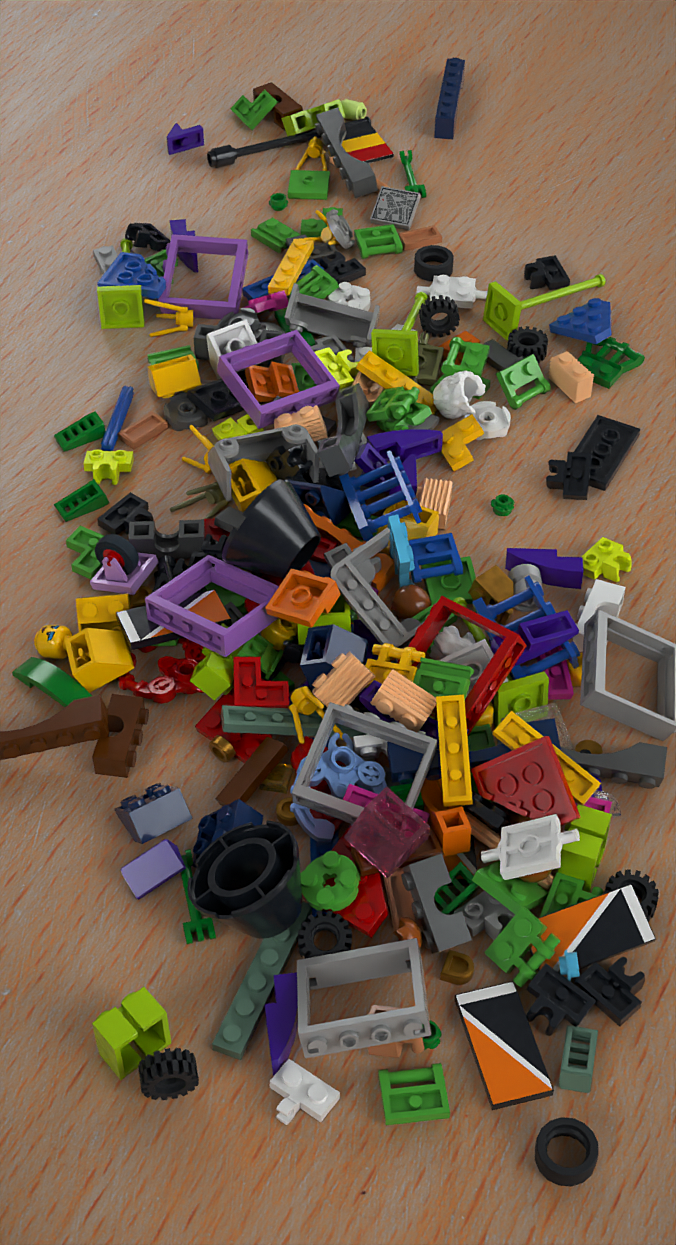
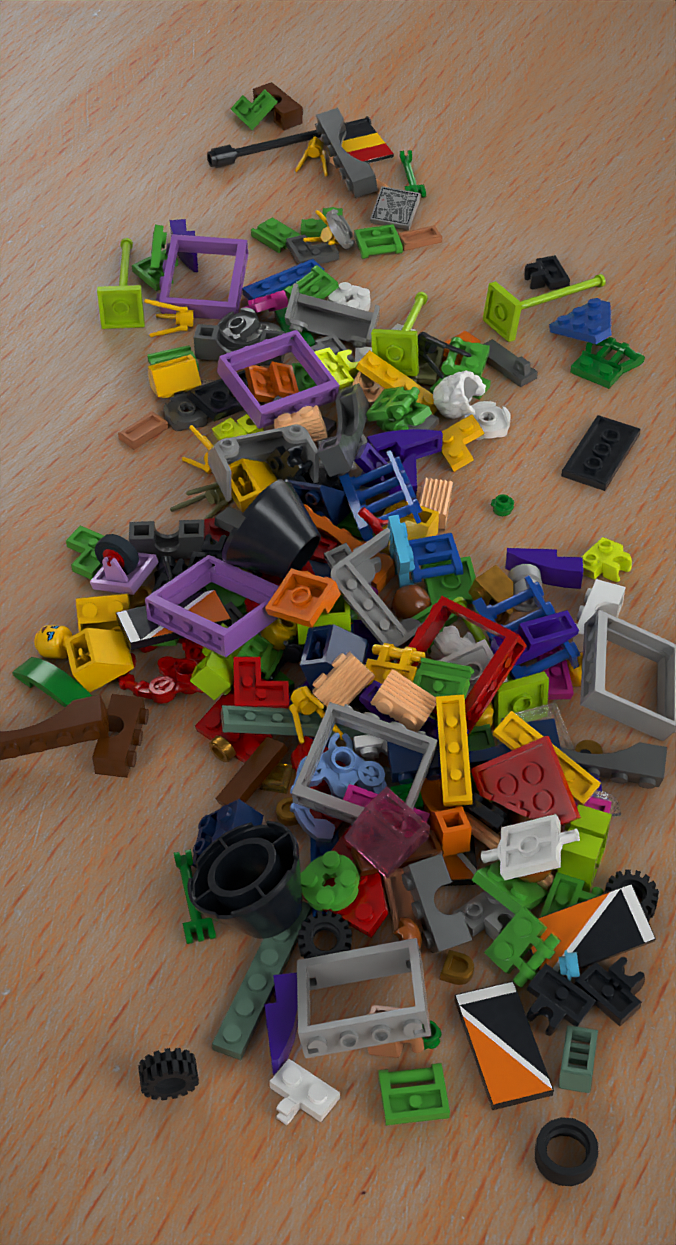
green slope [54,411,105,452] -> none
green slope [54,479,110,522] -> none
neon yellow plate [83,449,134,485] -> none
lime piece [92,987,171,1080] -> none
light grey plate [93,245,118,275] -> none
blue plate [97,252,166,299] -> none
black plate [97,492,154,535] -> none
blue axle [101,385,134,451] -> none
slope [114,783,193,844] -> none
slope [120,839,186,899] -> none
black plate [125,223,171,251] -> none
dark purple slope [166,123,204,155] -> none
white slope [206,319,259,379] -> none
yellow plate [268,238,314,296] -> none
green plate [269,193,288,211] -> none
lime arch [282,99,346,136] -> none
bright green plate [288,170,330,200] -> none
black plate [320,251,366,285] -> none
yellowish green brick [341,99,367,121] -> none
black tyre [414,245,454,281] -> none
white plate [417,275,487,309] -> none
black tyre [419,295,460,337] -> none
dark blue arch [434,58,465,139] -> none
green slope [434,862,480,915] -> none
bright green plate [496,354,551,410] -> none
black tyre [507,326,548,363] -> none
black plate [546,452,592,500] -> none
light nougat brick [548,351,594,403] -> none
none -> bright green plate [150,225,167,271]
none -> red bar [358,507,388,535]
none -> black plant [418,332,471,379]

